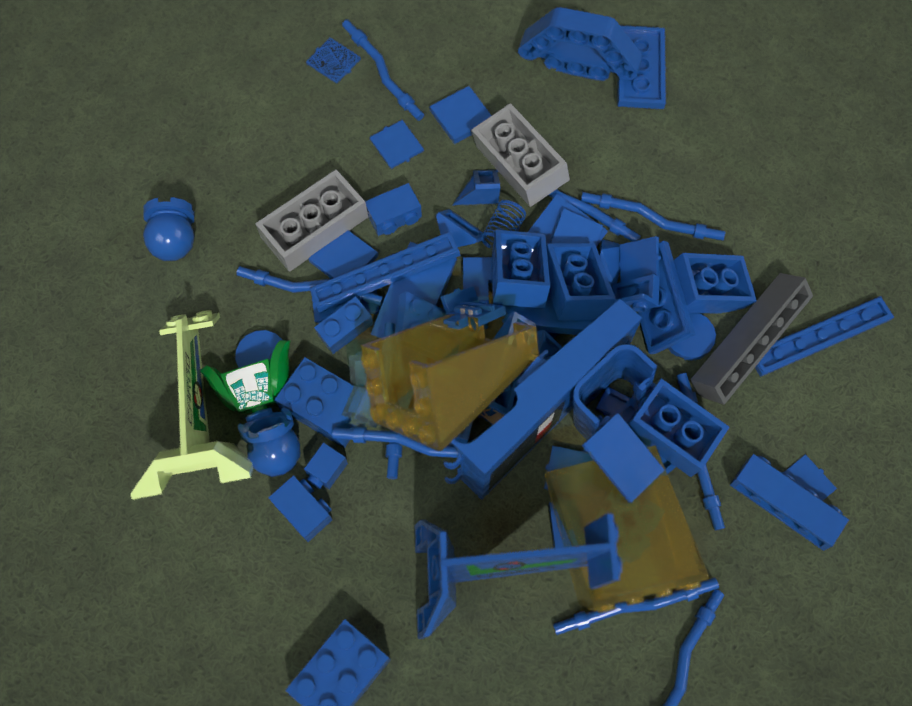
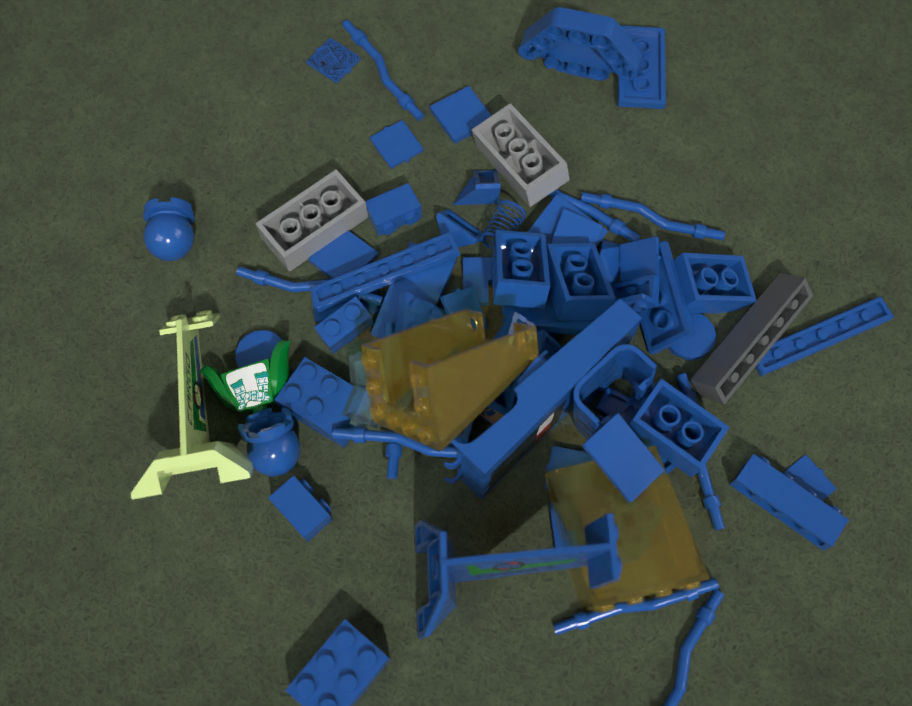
blue brick [304,443,348,489] -> none
blue piece [443,299,506,329] -> none

